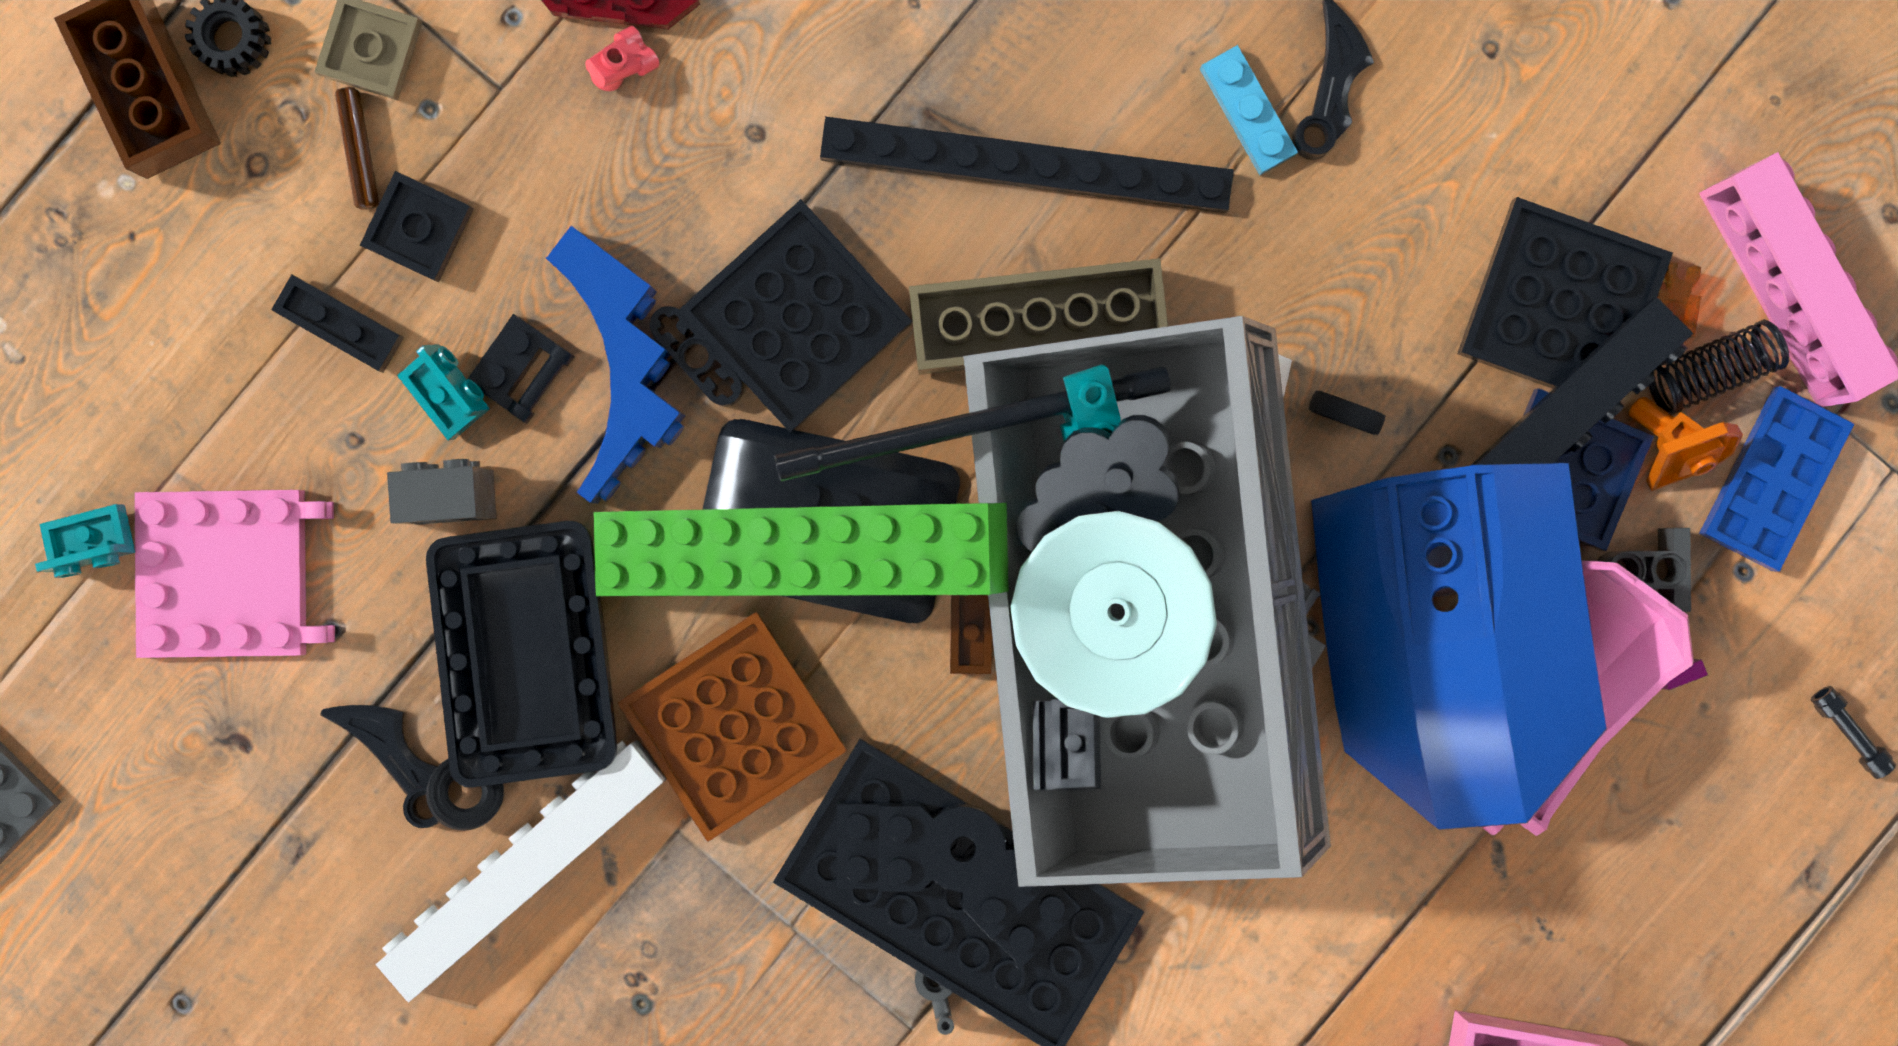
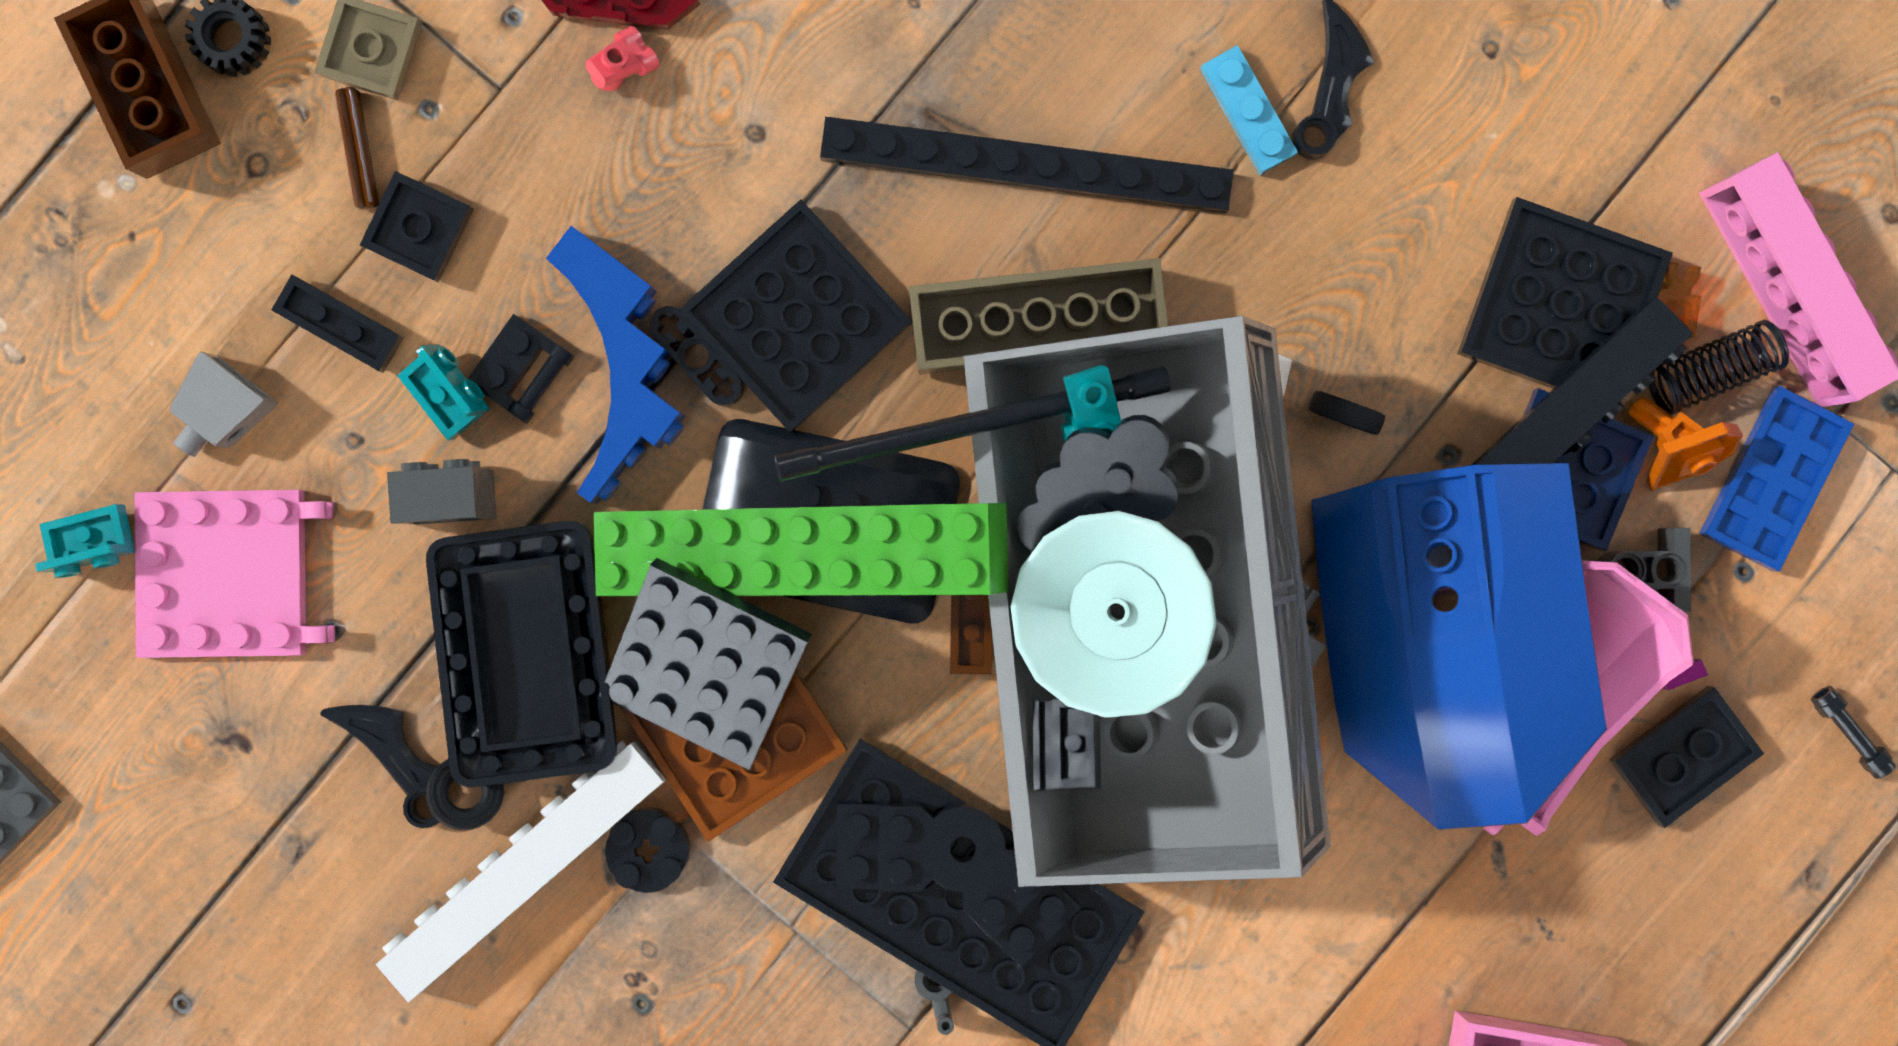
none -> light grey torso [170,351,278,457]
none -> plate [599,557,812,770]
none -> black plate [605,807,690,893]
none -> black plate [1609,686,1764,828]

